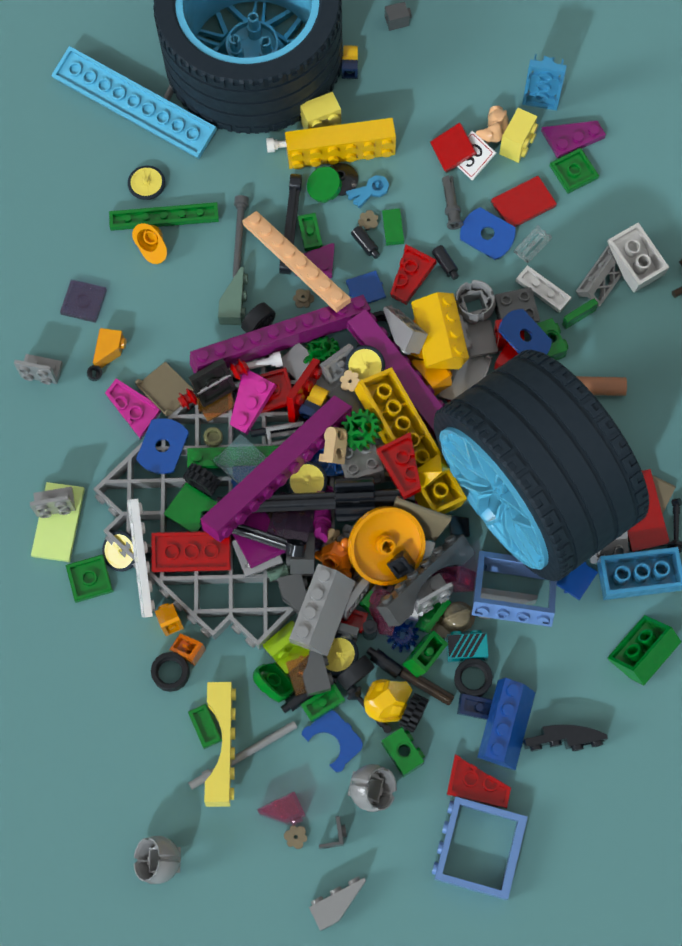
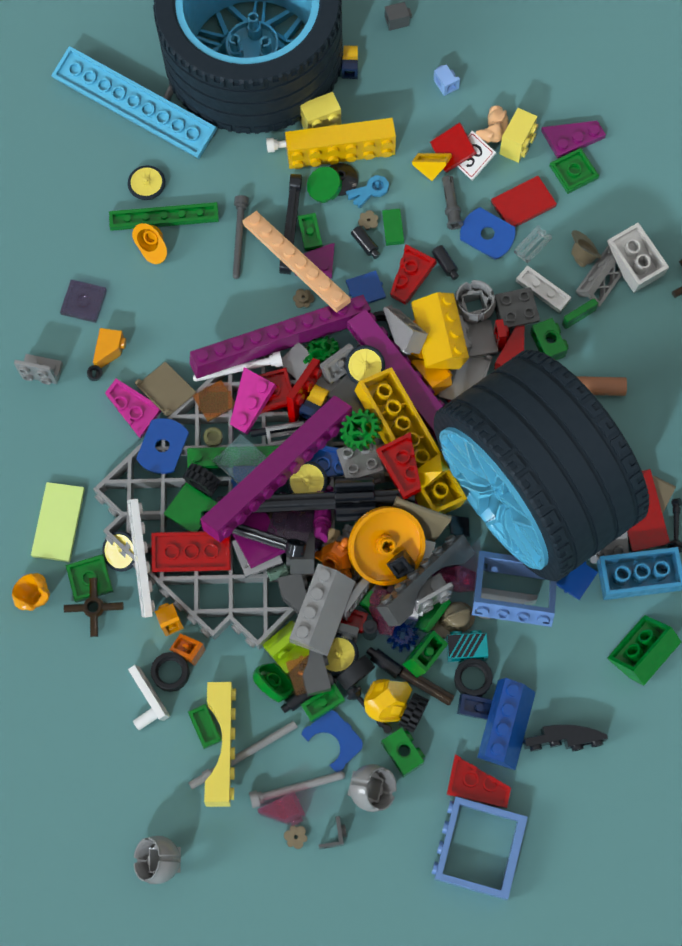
light grey bracket [30,487,76,518] -> none
pearl dark grey plate [177,358,249,410] -> none
sand green slope [218,267,248,325] -> none
black tyre [241,302,276,333] -> none
light grey slope [309,876,366,931] -> none
tan leg [319,427,347,464] -> none
tan plant [340,370,360,392] -> none
blue piece [498,309,552,354] -> none
dark azure piece [522,54,567,111] -> none
none -> light orange hair [12,573,50,611]
none -> dark brown bar [64,578,124,637]
none -> white piece [128,665,171,731]
none -> light grey piece [249,771,345,808]
none -> yellow slope [412,153,452,181]
none -> light blue brick [433,64,460,96]
none -> dark tan piece [571,230,602,267]

